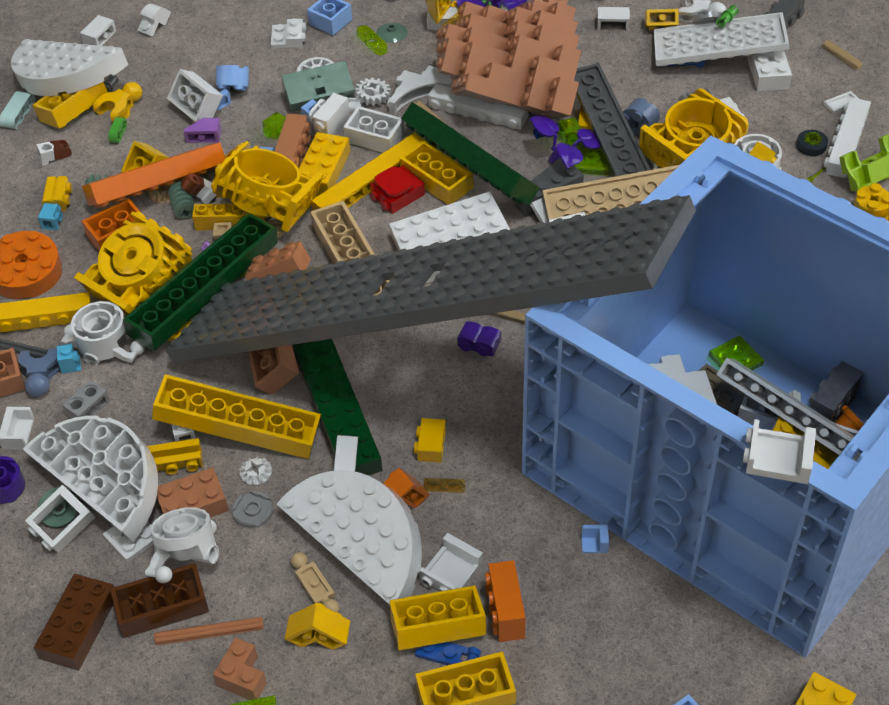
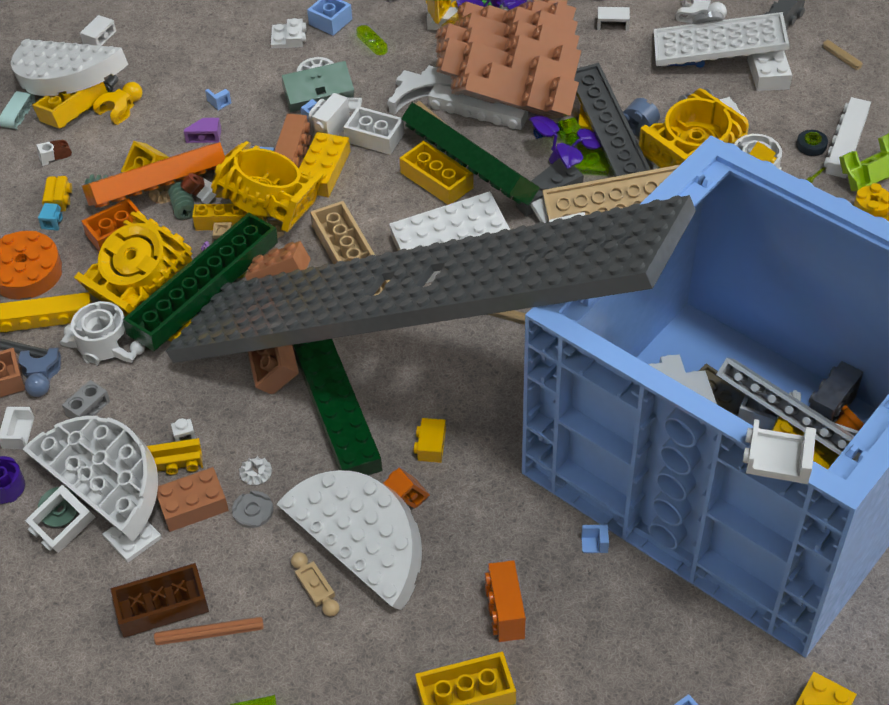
reddish brown brick [33,573,114,671] -> none
medium azure brick [57,344,81,374] -> none
bright green beam [108,117,127,144] -> none
white brick [137,4,171,36] -> none
white piece [145,507,219,583] -> none
yellow brick [152,374,321,459] -> none
white brick [167,69,223,122] -> none
nougat brick [213,637,267,702] -> none
light blue brick [216,65,249,91] -> none
clear neon green brick [262,112,286,140] -> none
yellow brick [285,602,350,650] -> none
yellow brick [311,132,428,211] -> none
white slope [334,435,358,472] -> none
white gear [355,77,391,106] -> none
red brick [370,165,425,214] -> none
sand green dish [376,23,408,43] -> none
yellow brick [389,585,486,650] -> none
blue plate [415,642,481,665] -> none
white panel [419,533,483,592] -> none
clear yellow slope [424,478,466,493] -> none
dark purple brick [457,321,501,357] -> none
yellow brick [644,9,679,31] -> none
clear neon green plate [708,335,764,371] -> none
bright green pin [716,5,739,28] -> none
white tile [823,91,859,114] -> none

